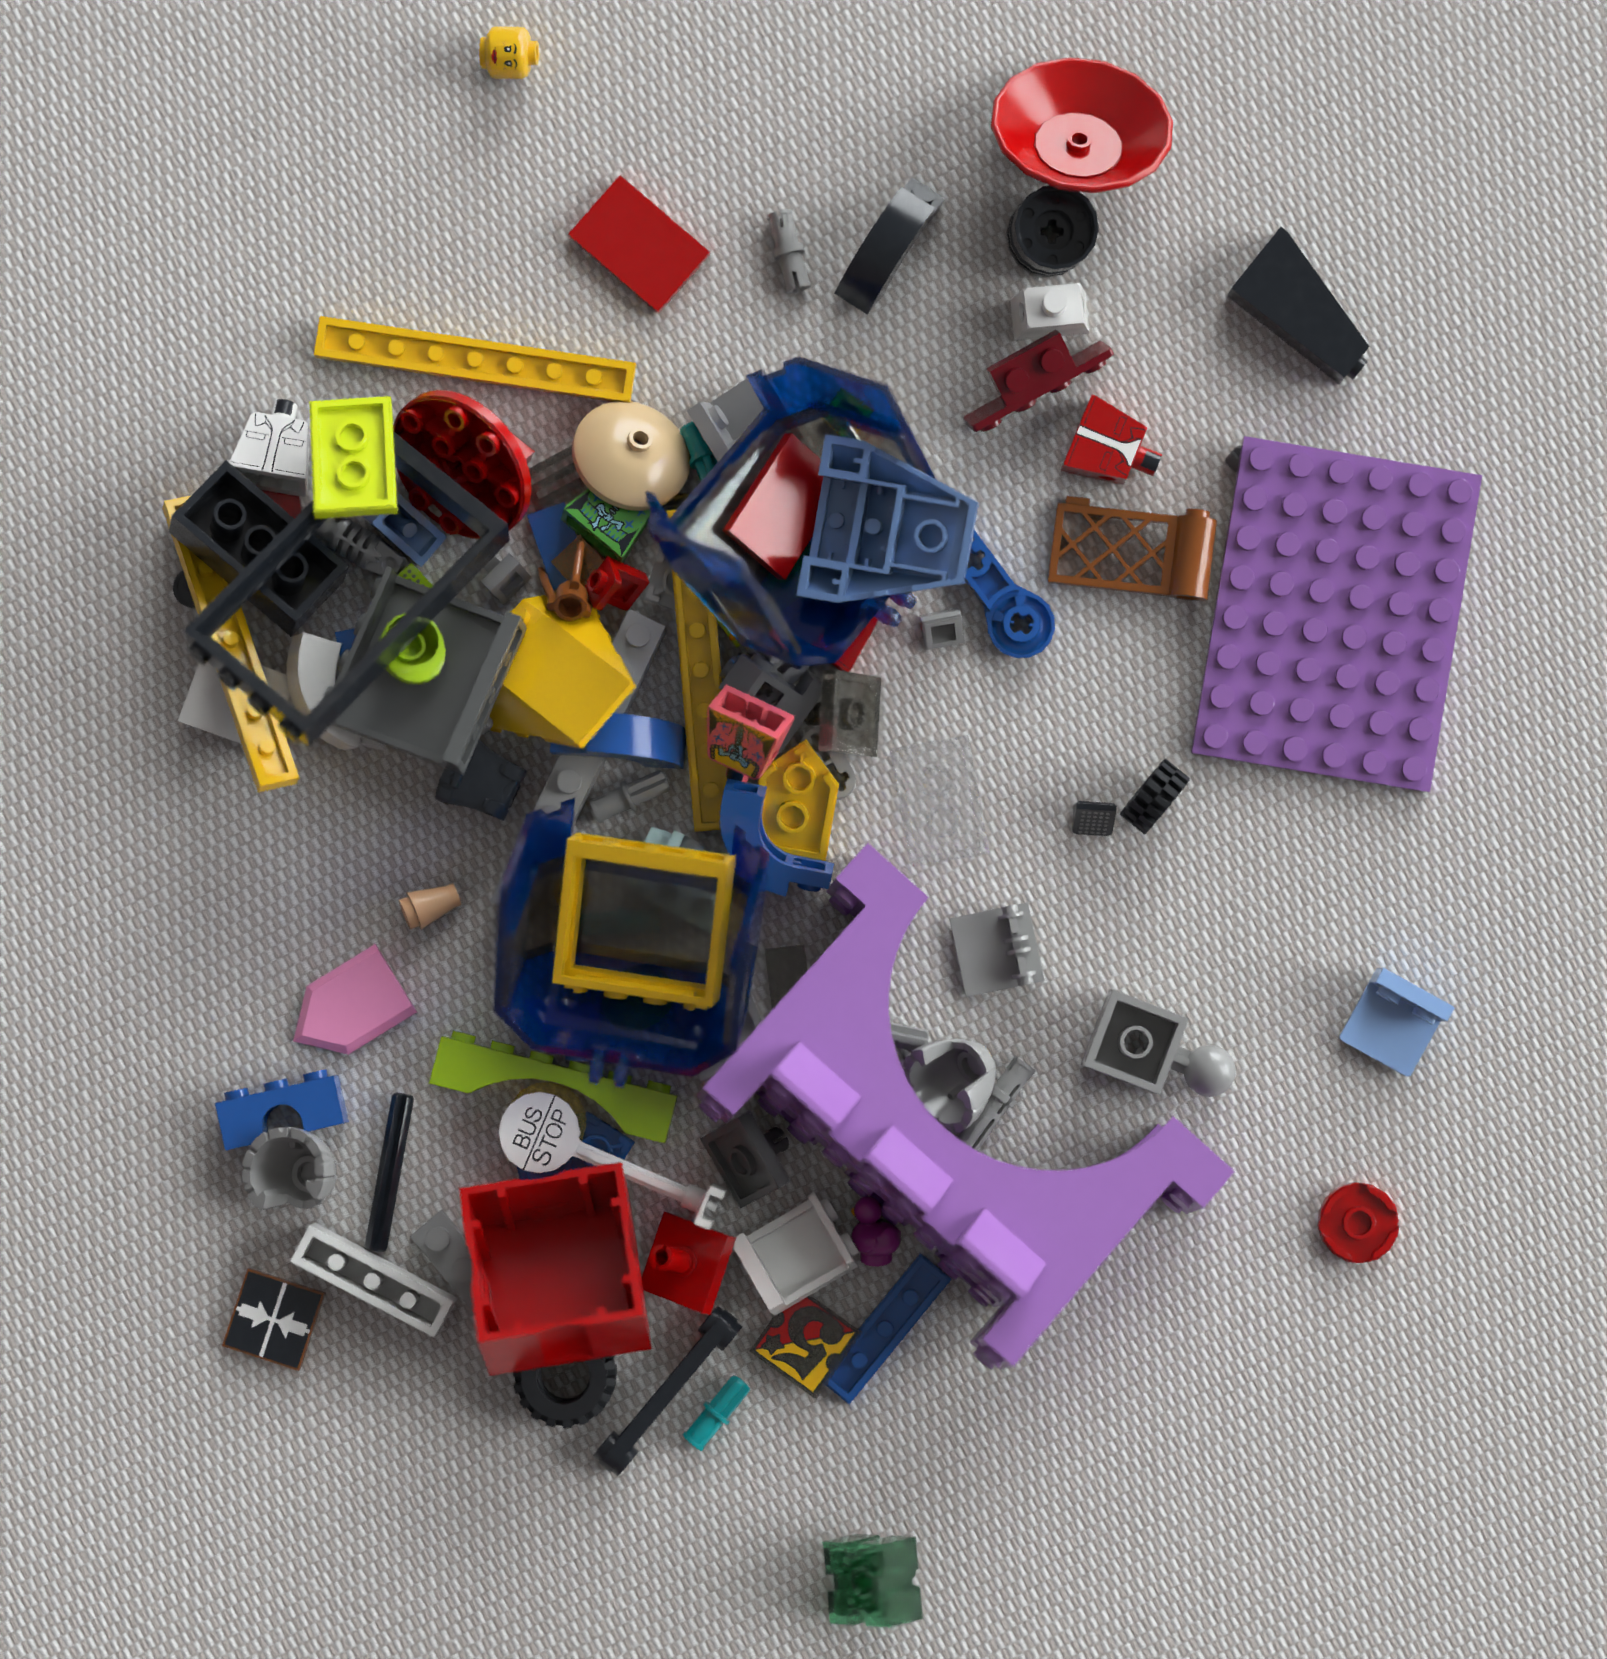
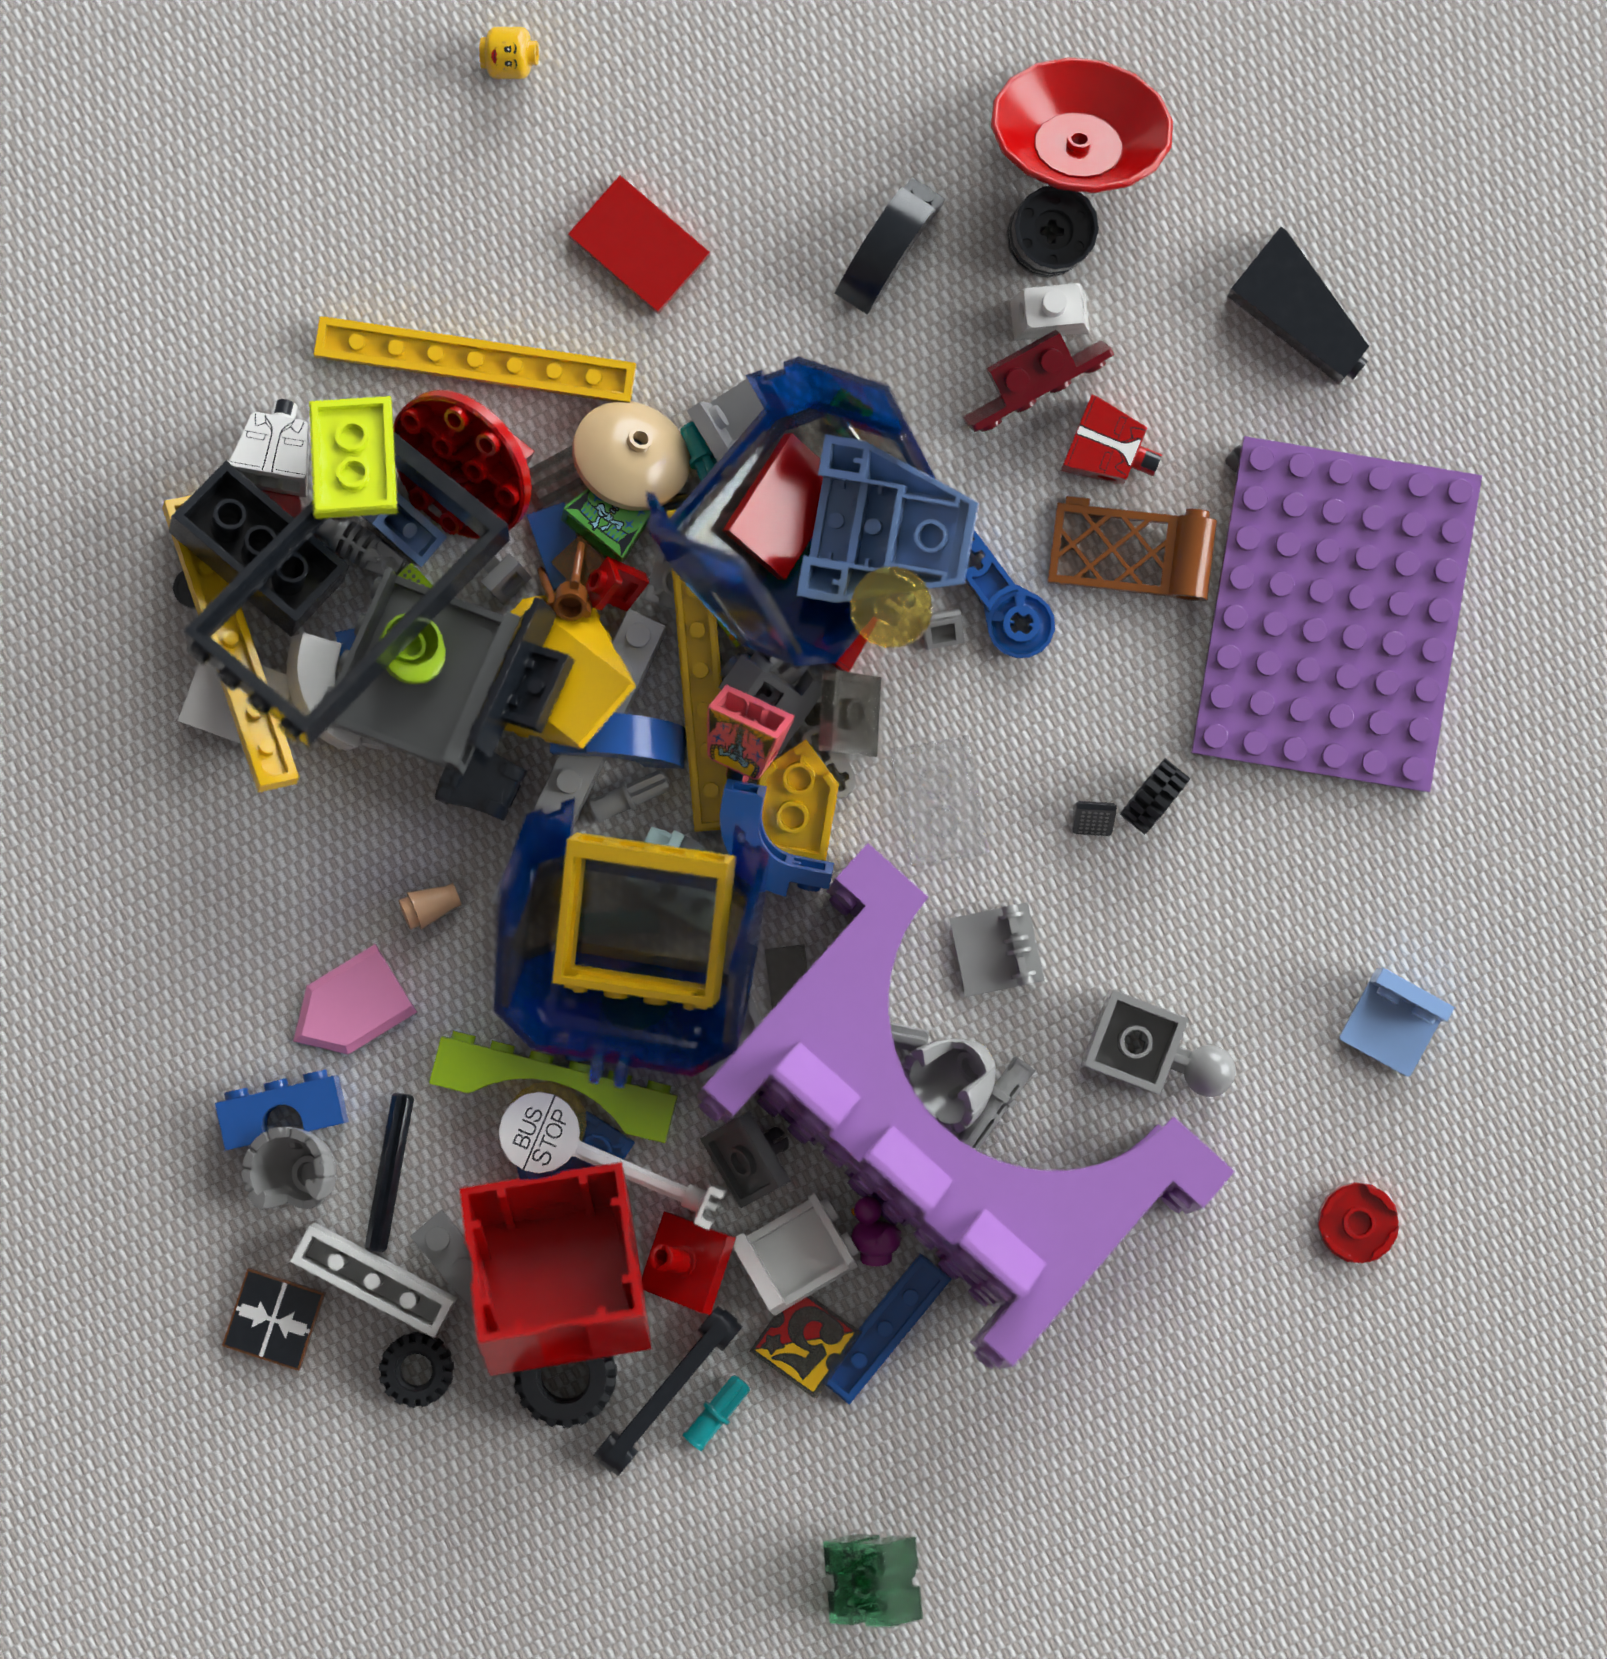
light grey pin [767,209,811,294] -> none
none -> black tyre [378,1332,455,1408]
none -> black bracket [468,597,575,758]
none -> clear yellow tile [851,566,933,648]

